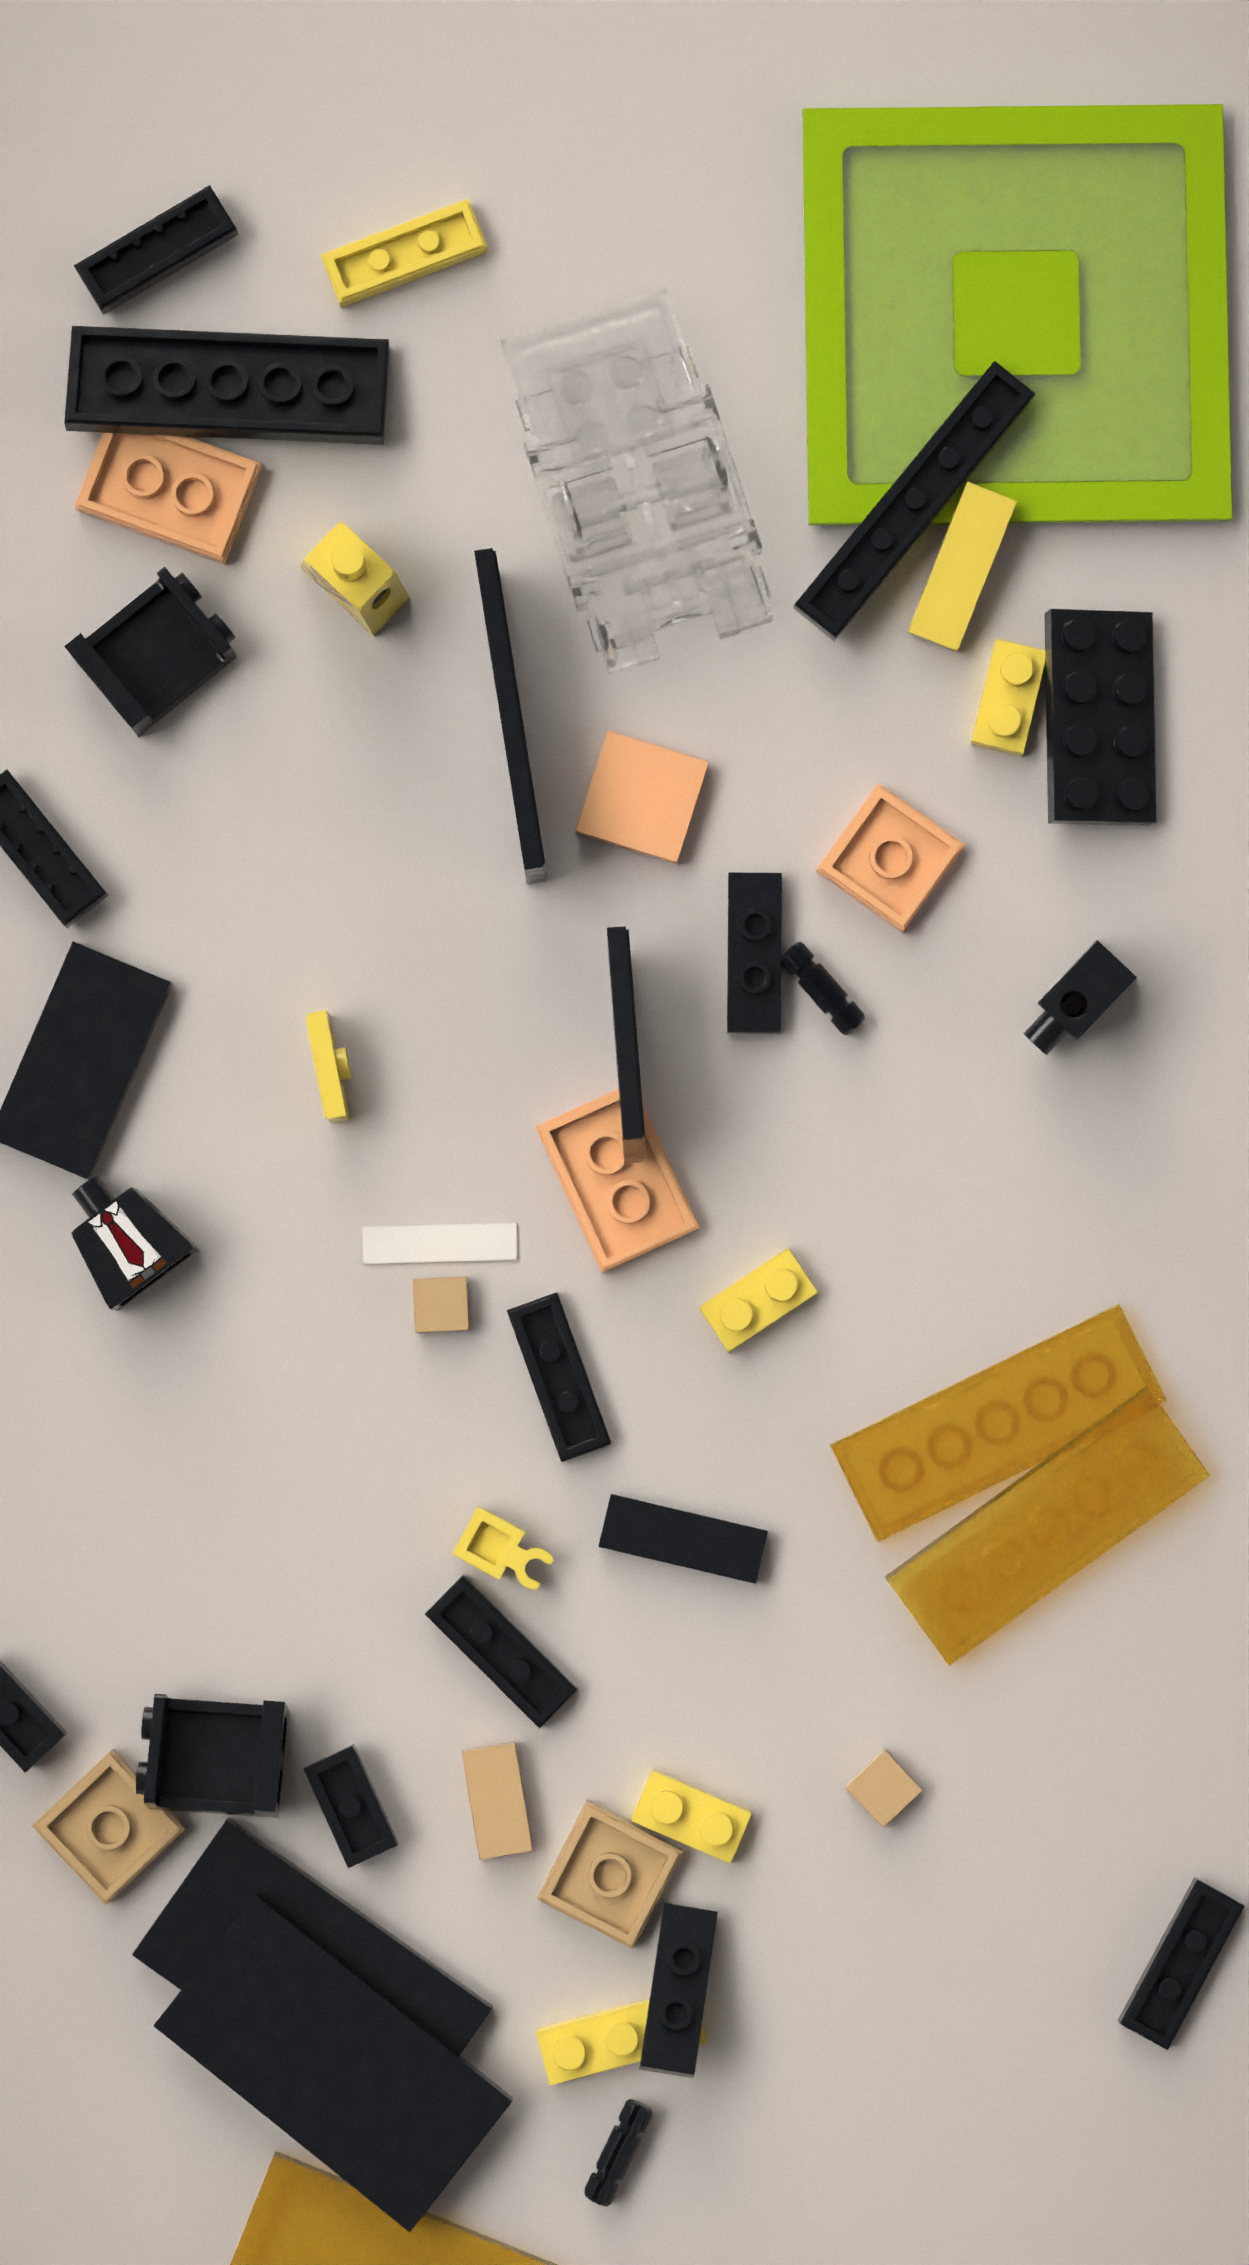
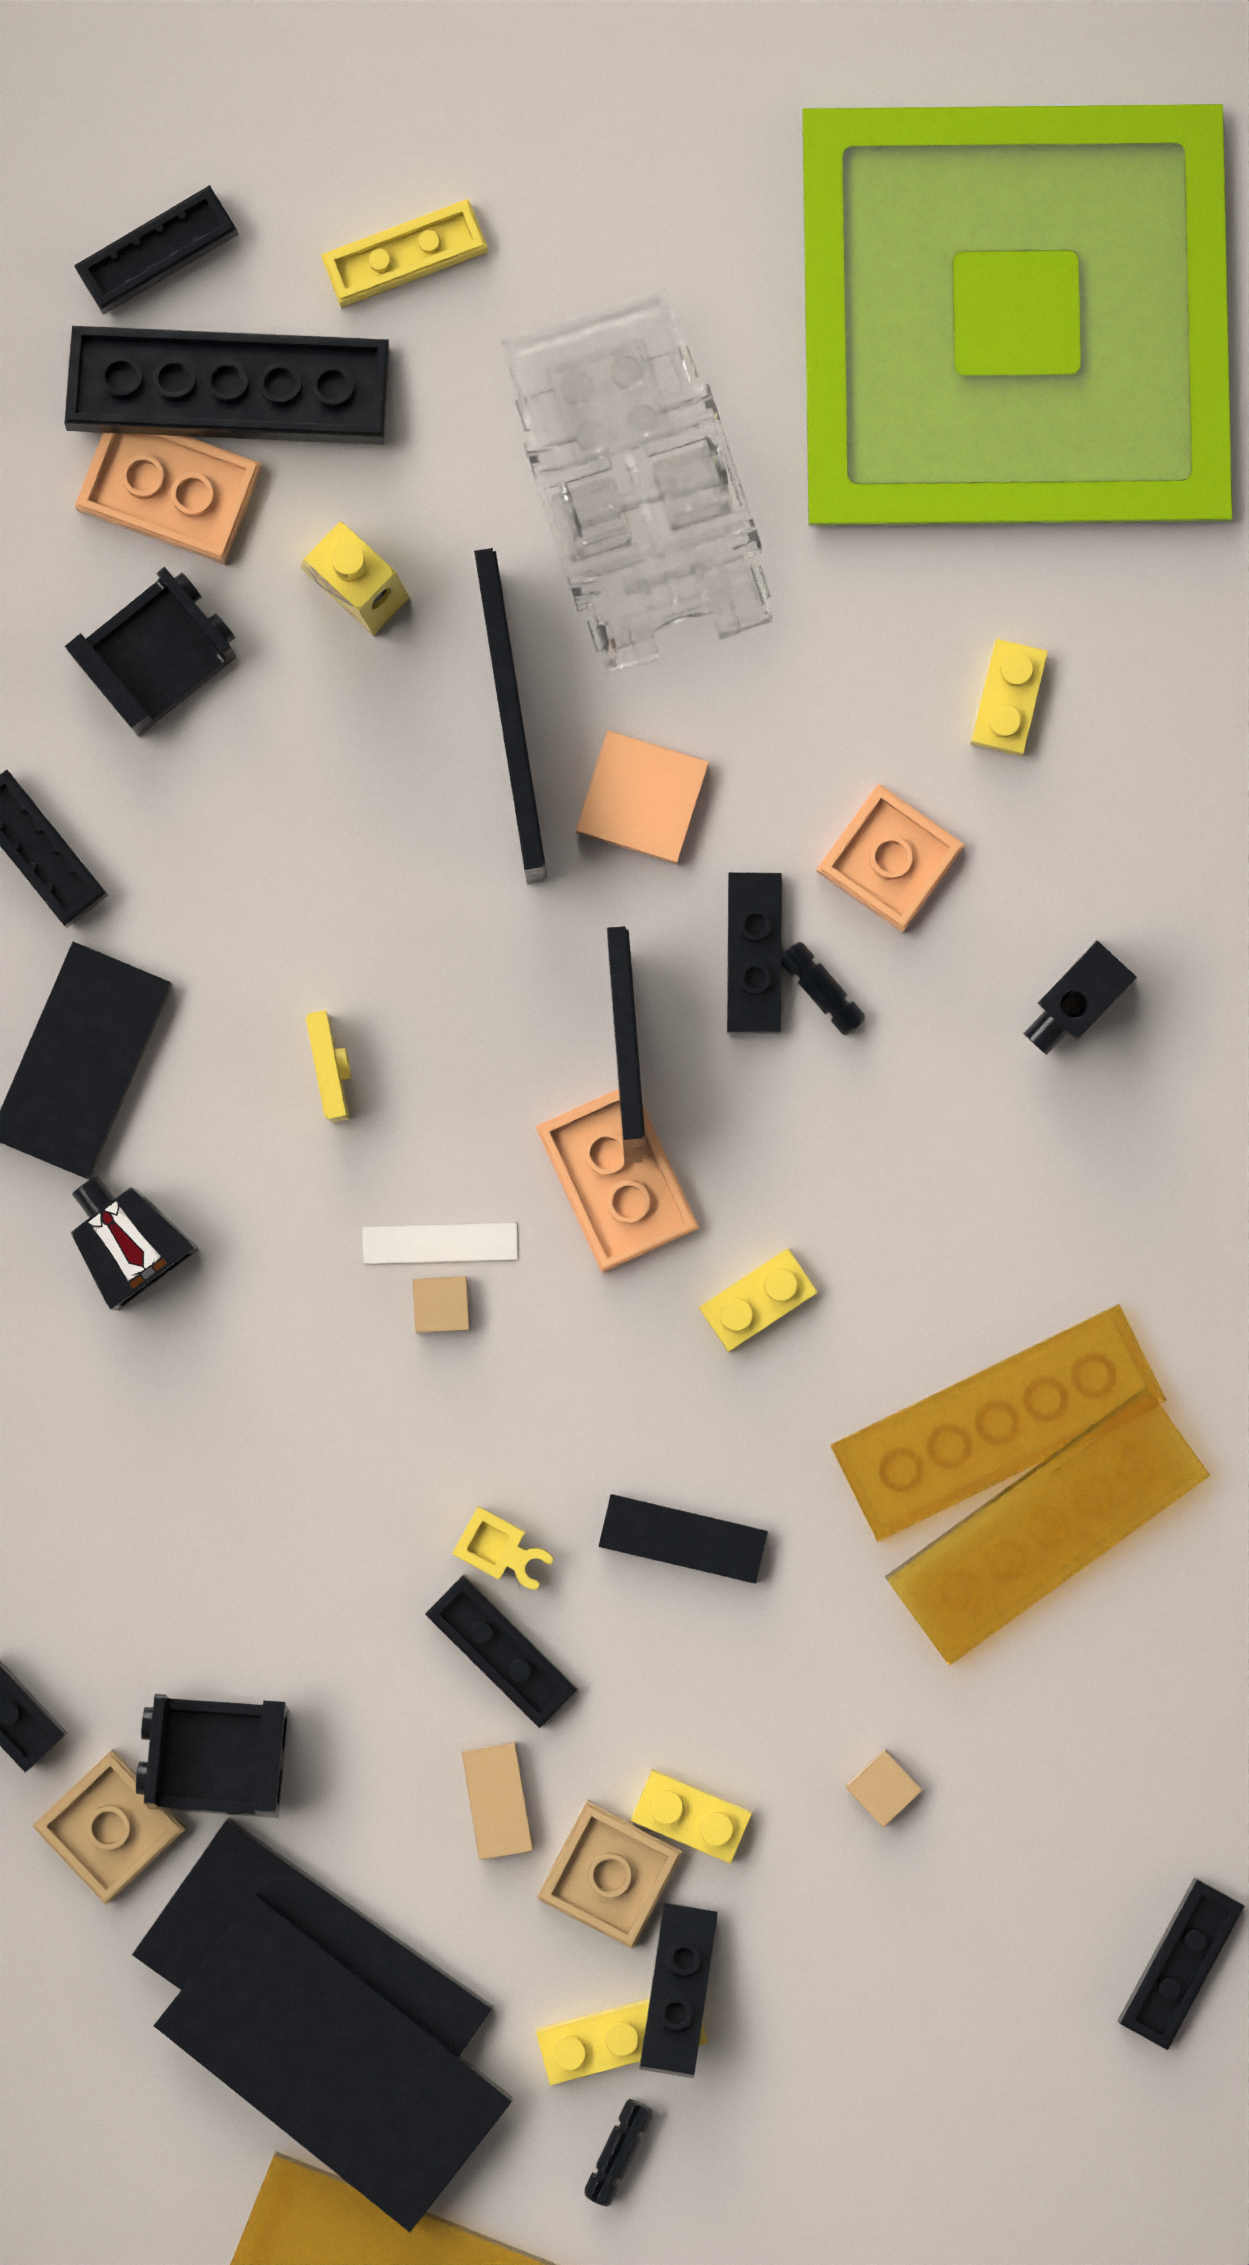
black plate [303,1744,399,1868] -> none
black tile [507,1292,612,1462] -> none
black tile [793,361,1036,641] -> none
light yellow tile [907,482,1017,652] -> none
black plate [1044,609,1157,826] -> none

